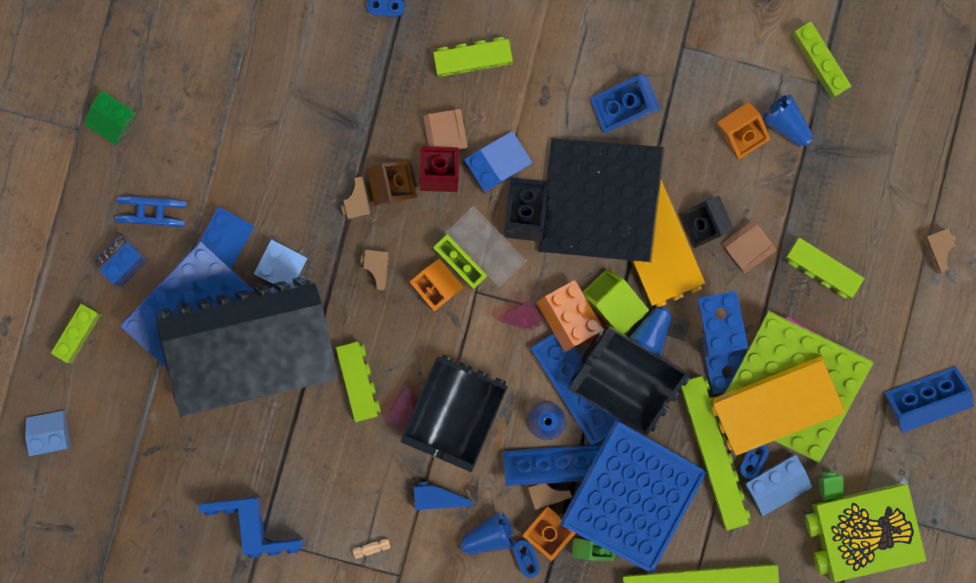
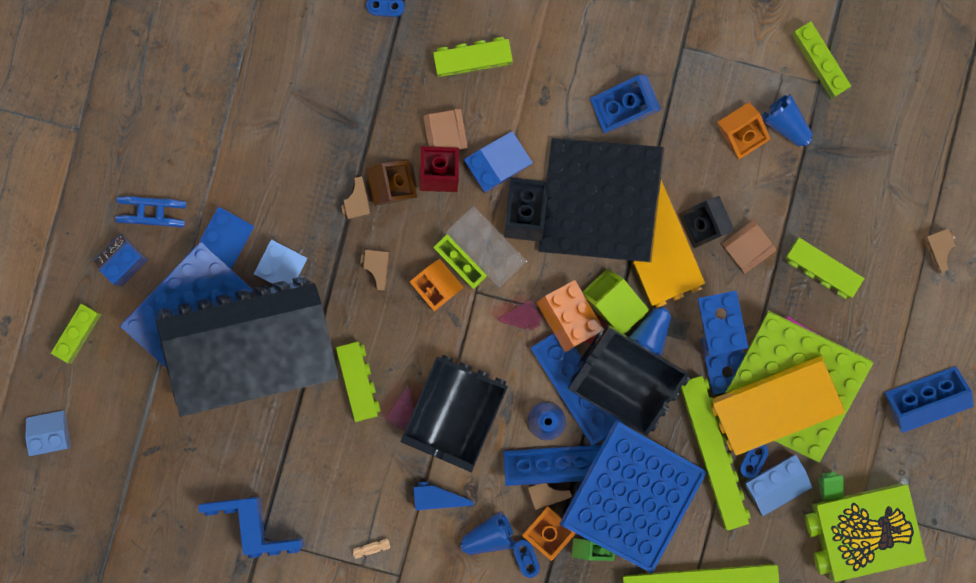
green slope [84,90,137,146] -> none

